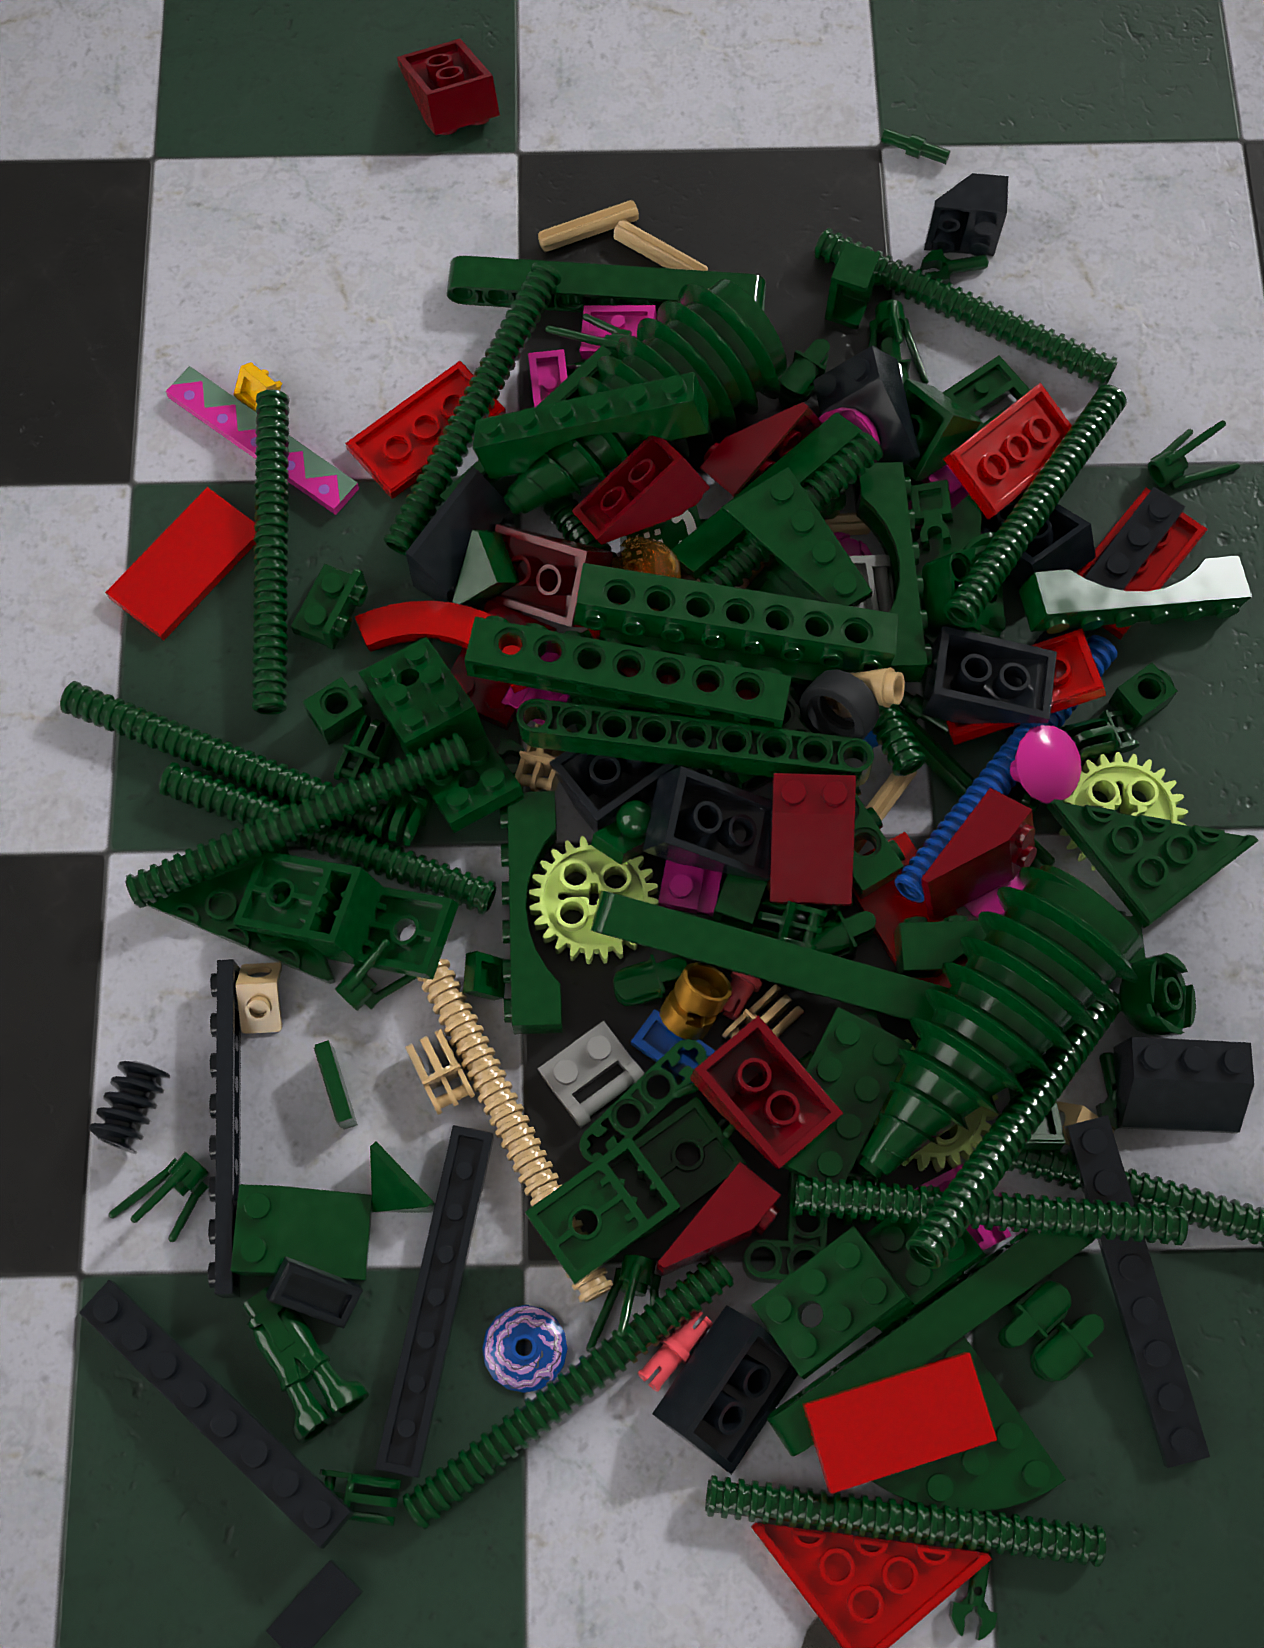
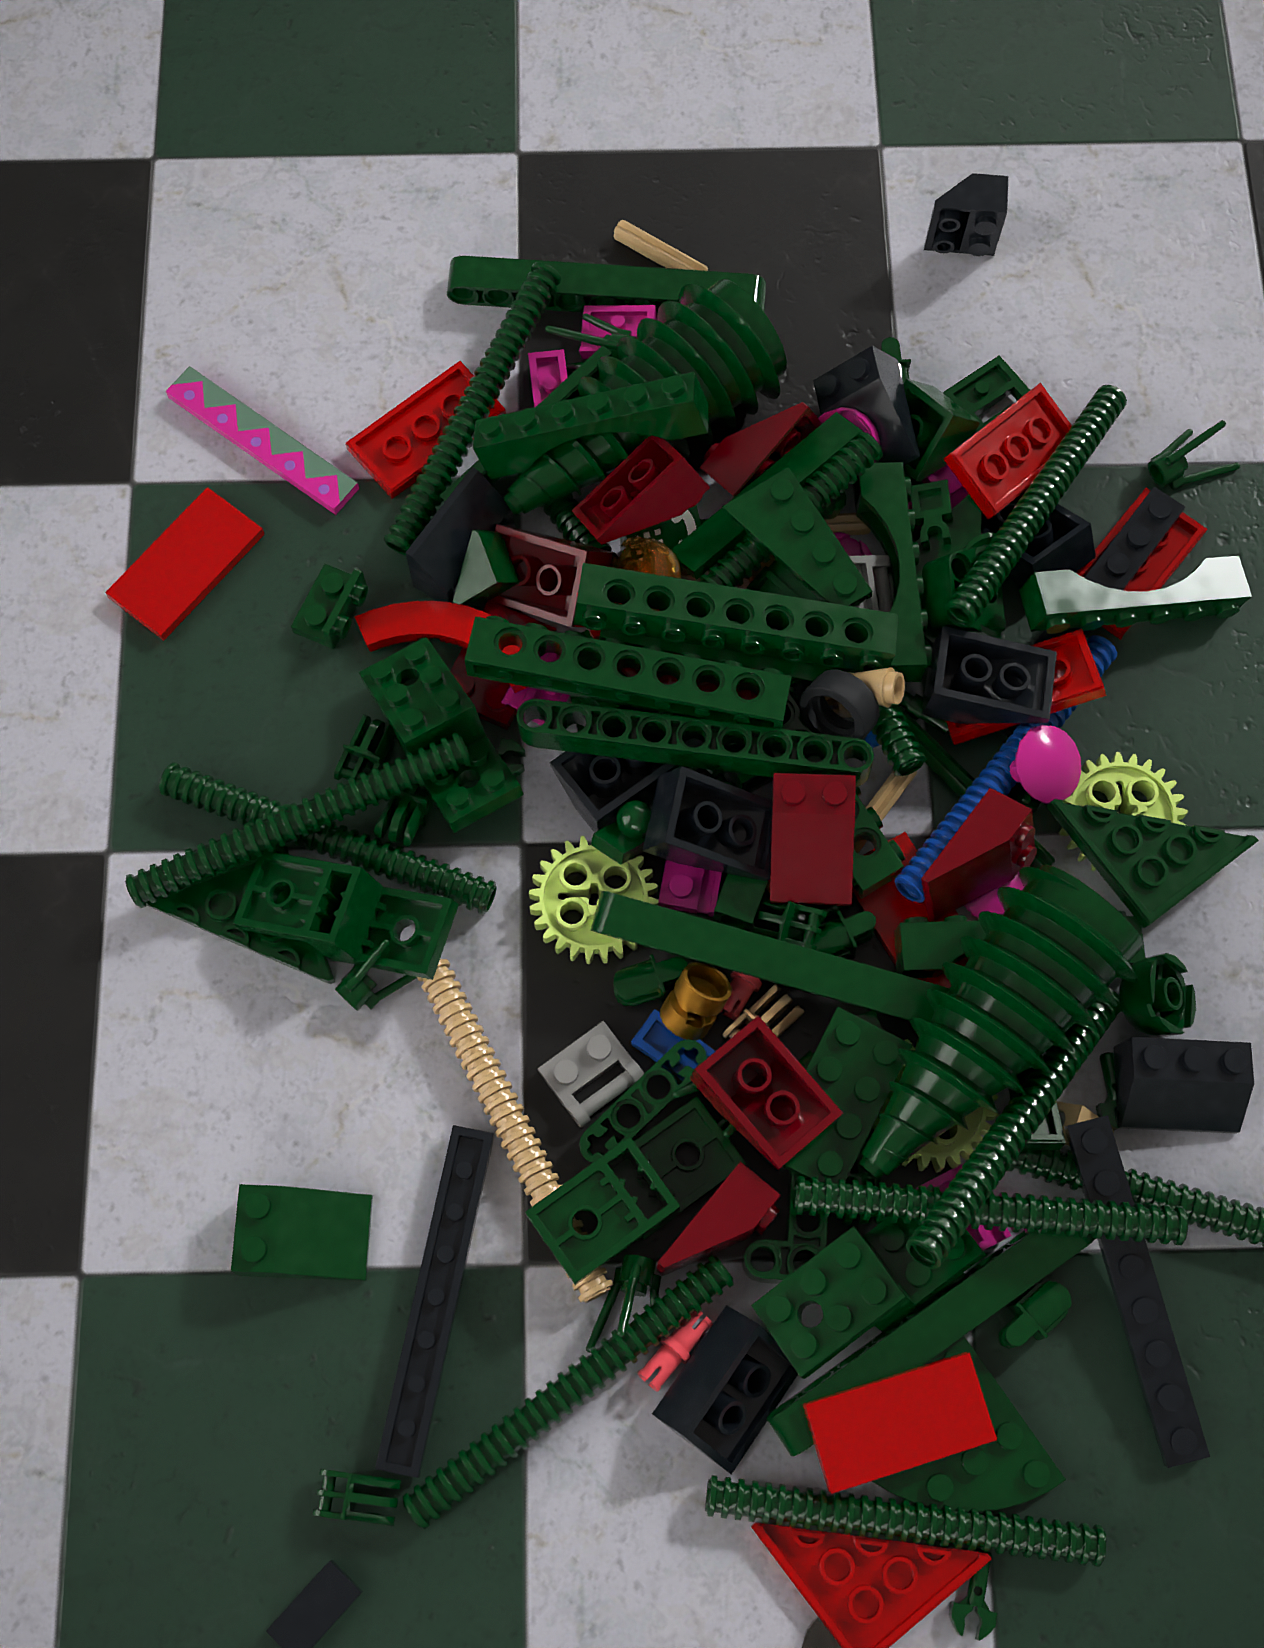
dark green piece [60,681,386,837] -> none
black plate [79,1280,354,1549] -> none
black piece [89,1061,170,1154] -> none
dark green plant [108,1152,210,1242] -> none
black plate [208,959,241,1298] -> none
yellow tile [233,362,282,412] -> none
tan bracket [235,962,282,1034] -> none
dark green piece [243,1286,369,1444] -> none
dark green piece [252,389,290,715] -> none
black tile [266,1256,363,1329] -> none
dark green brick [302,677,368,745] -> none
dark green tile [314,1040,358,1130] -> none
dark green slope [370,1141,435,1213] -> none
dark red slope [397,39,500,135] -> none
tan arm [405,1029,475,1115] -> none
dark green plate [463,951,505,1001] -> none
dish [482,1305,568,1393] -> none
dark green arch [500,791,562,1035] -> none
tan arm [515,723,572,792] -> none
tan axle [538,200,639,252] -> none
dark green arm [778,339,830,409] -> none
dark green piece [814,228,1118,387] -> none
dark green panel [824,242,881,329] -> none
dark green plant [869,299,929,384] -> none
dark green bar [881,128,951,165] -> none
dark green bar [920,249,989,284] -> none
dark green arm [1030,1314,1104,1382] -> none
dark green arm [1061,710,1140,761] -> none
dark green brick [1108,662,1178,731] -> none

